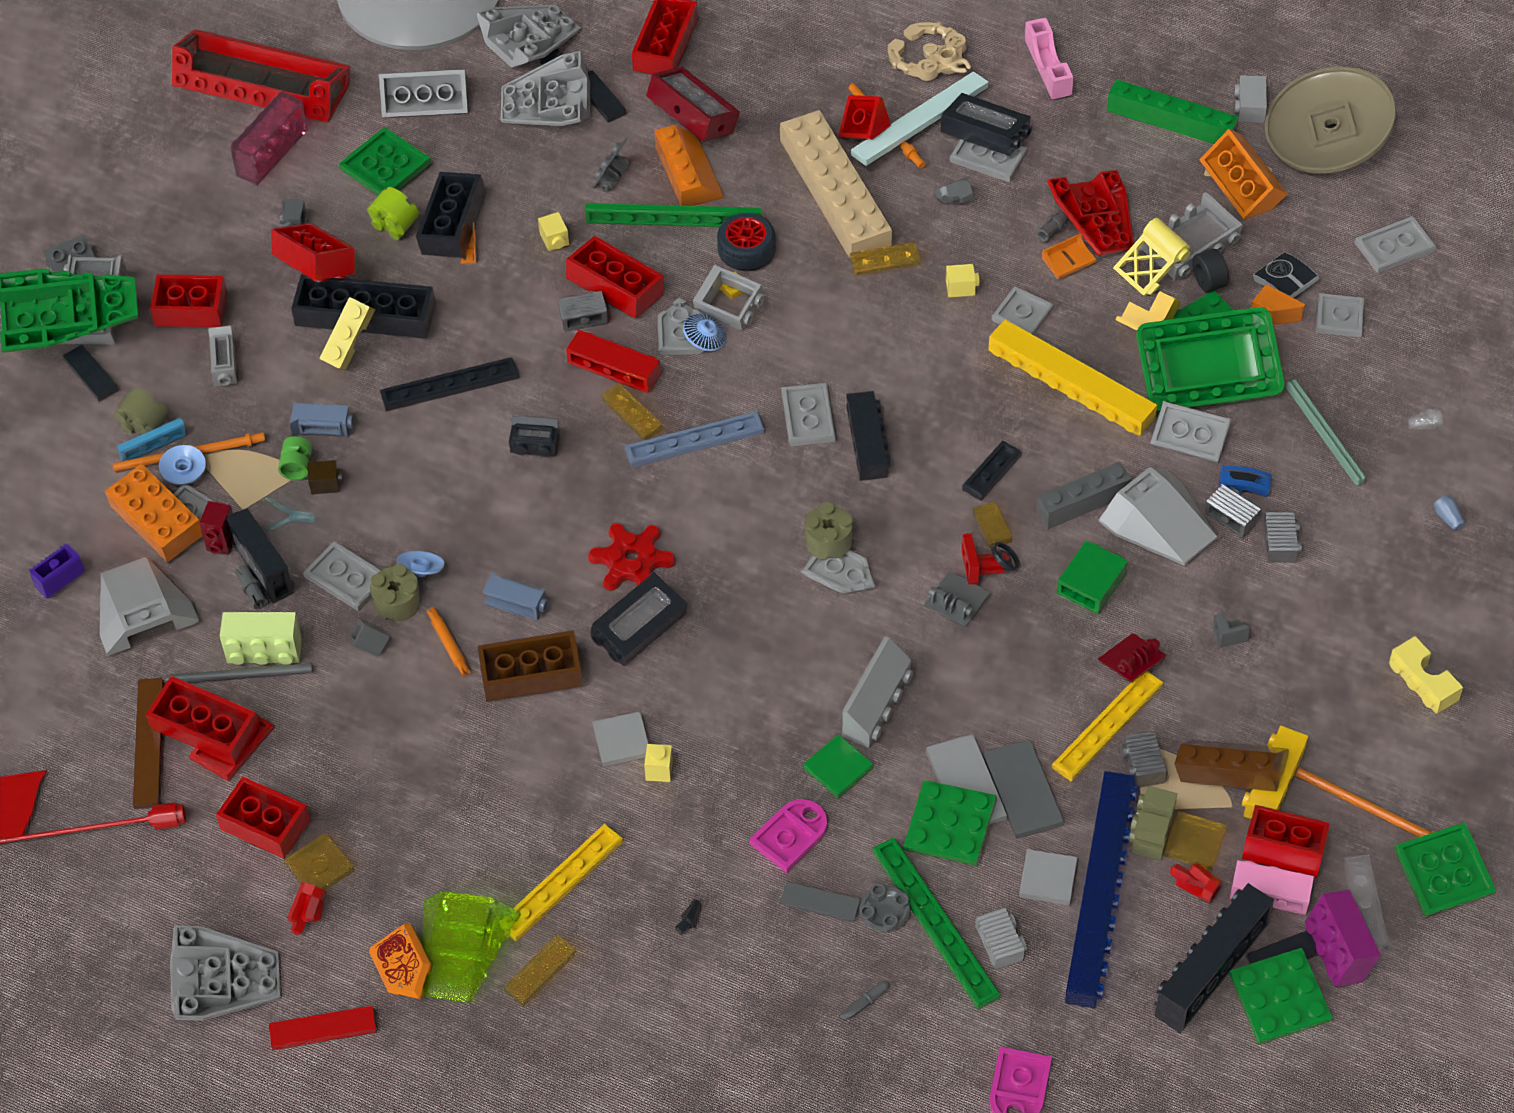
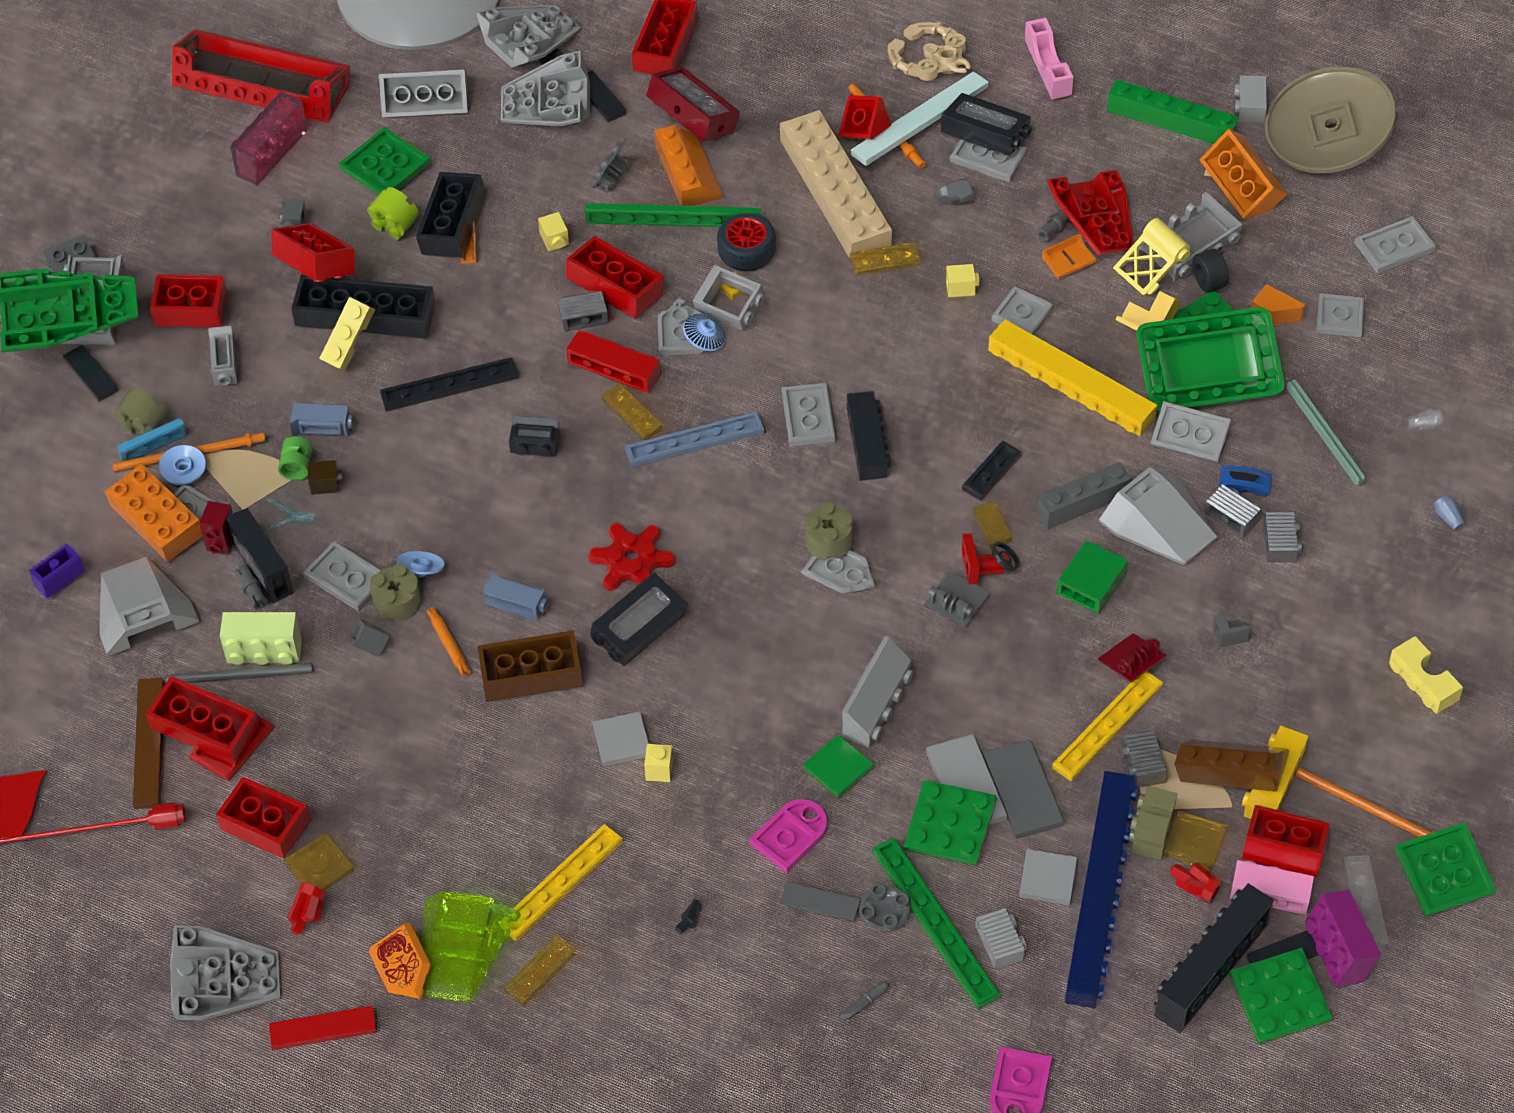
black slope [1253,252,1319,298] -> none

